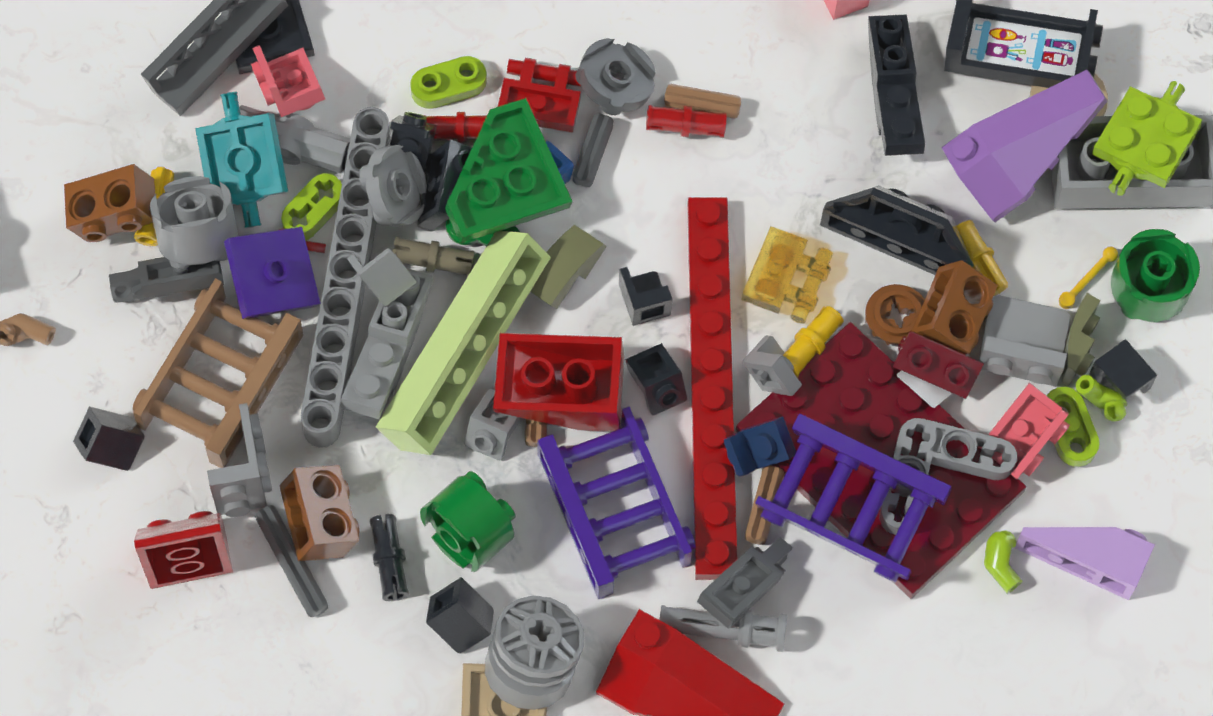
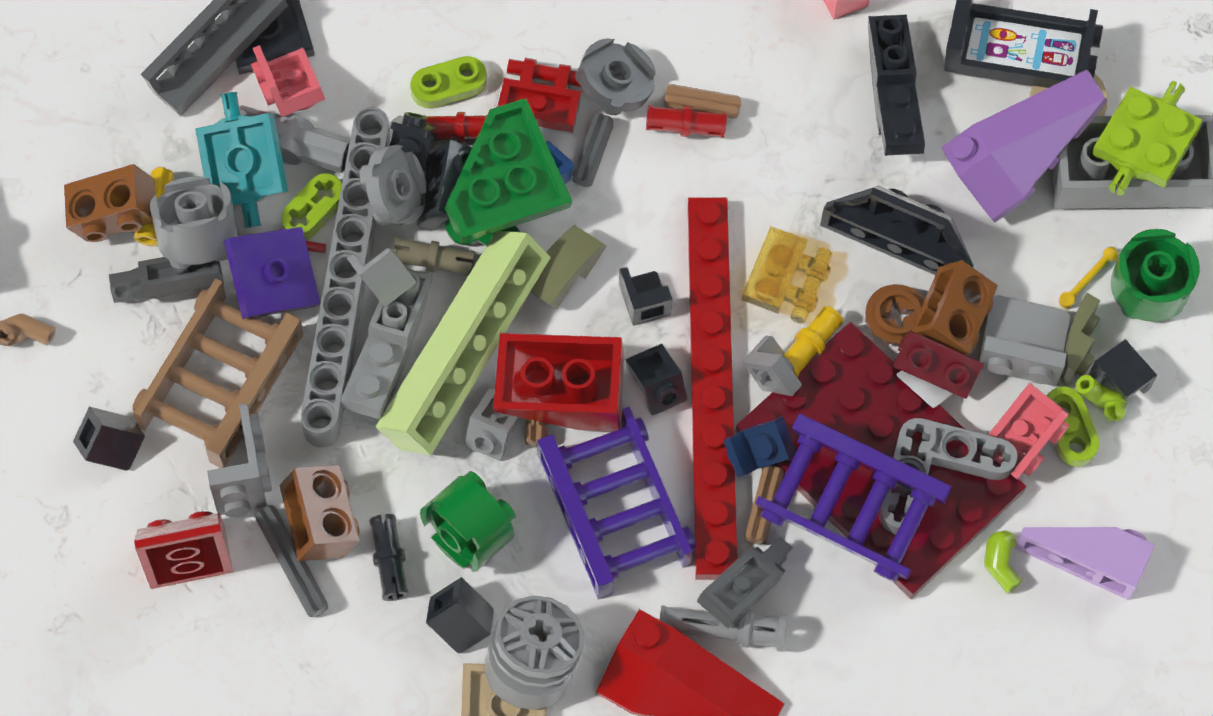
yellow axle [956,220,1008,296] -> none

